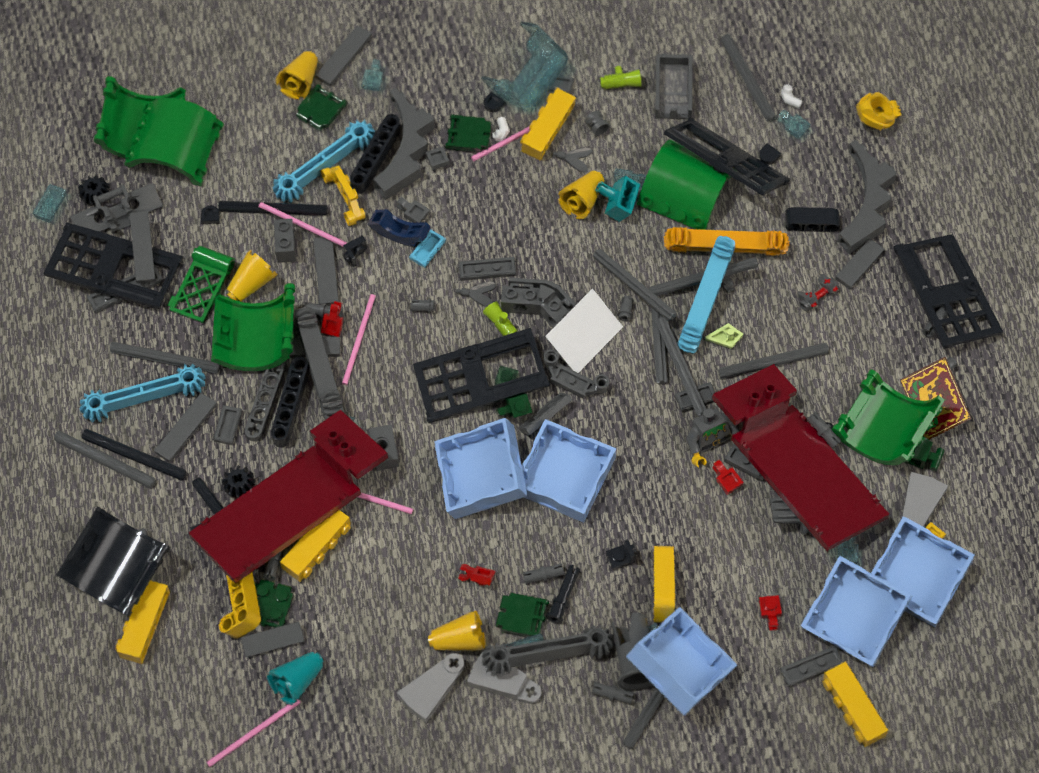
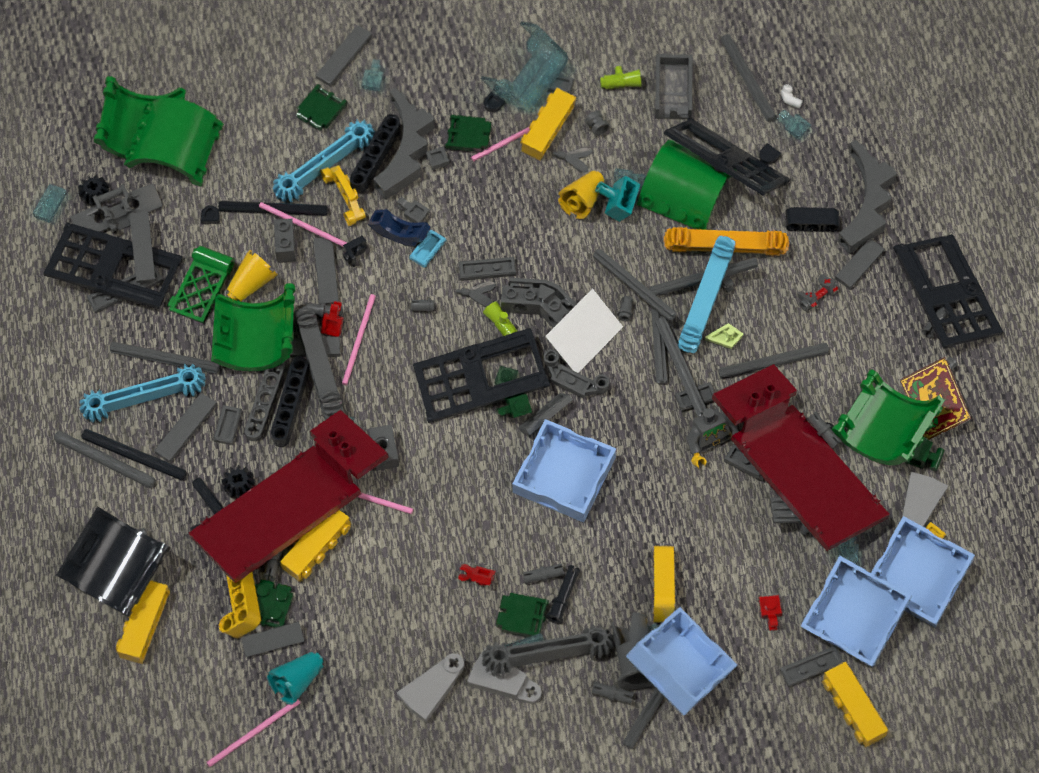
yellow cone [276,51,318,100] -> none
yellow cone [428,611,486,651] -> none
light blue tile [434,418,527,519] -> none
white arm [492,117,510,141] -> none
black bracket [605,539,637,571] -> none
red plate [712,460,744,495] -> none
yellow helmet [856,92,901,130] -> none

